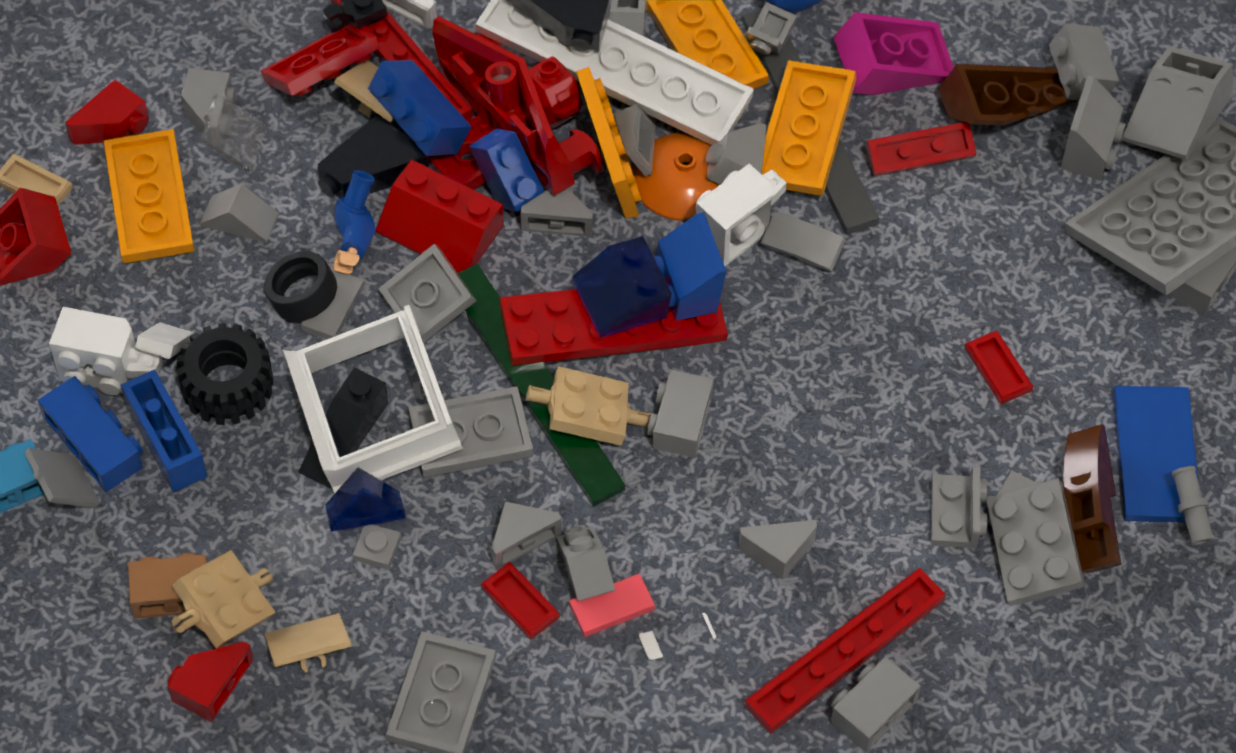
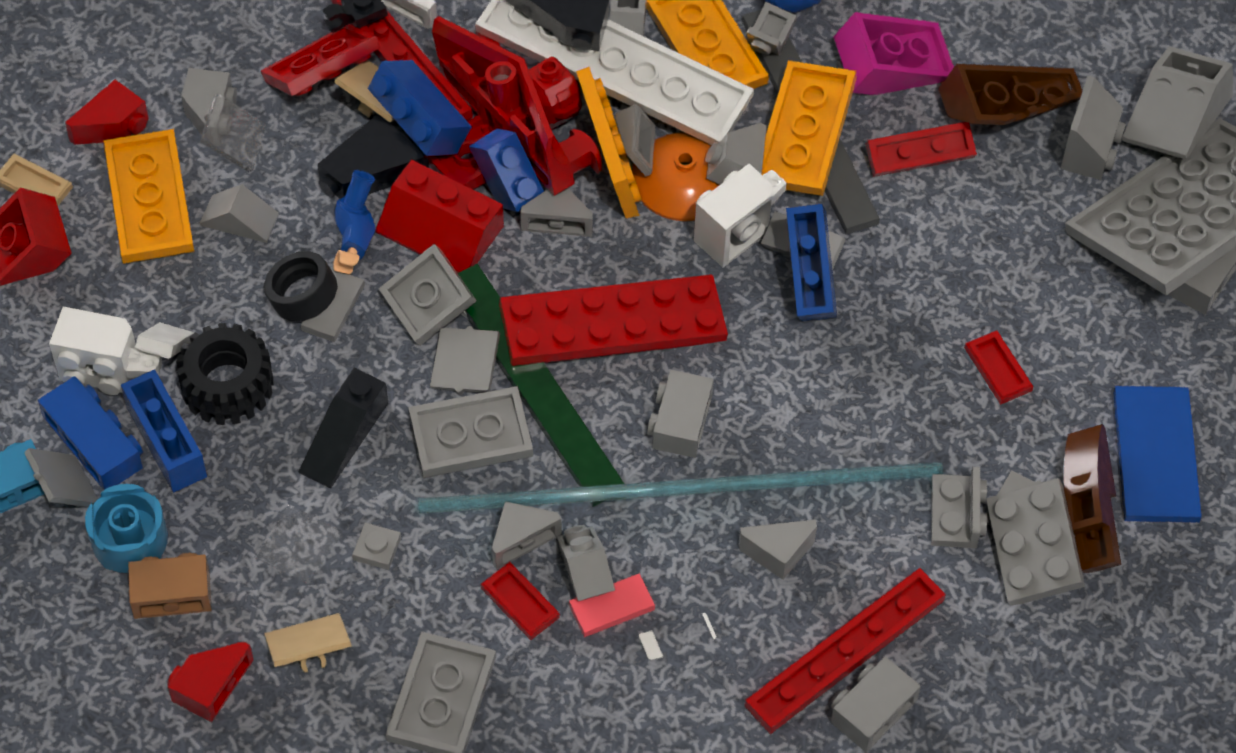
tan plate [172,550,276,649] -> none
white piece [283,305,463,498] -> none
clear blue slope [325,467,406,531] -> none
tan plate [526,366,651,446] -> none
clear blue slope [572,236,672,338] -> none
blue slope [651,212,726,321] -> none
light grey brick [1049,23,1119,100] -> none
light grey pin [1172,466,1215,546] -> none
none -> dark azure brick [85,484,168,573]
none -> clear light blue piece [418,462,943,514]
none -> light grey piece [430,326,500,395]
none -> blue brick [786,204,837,321]

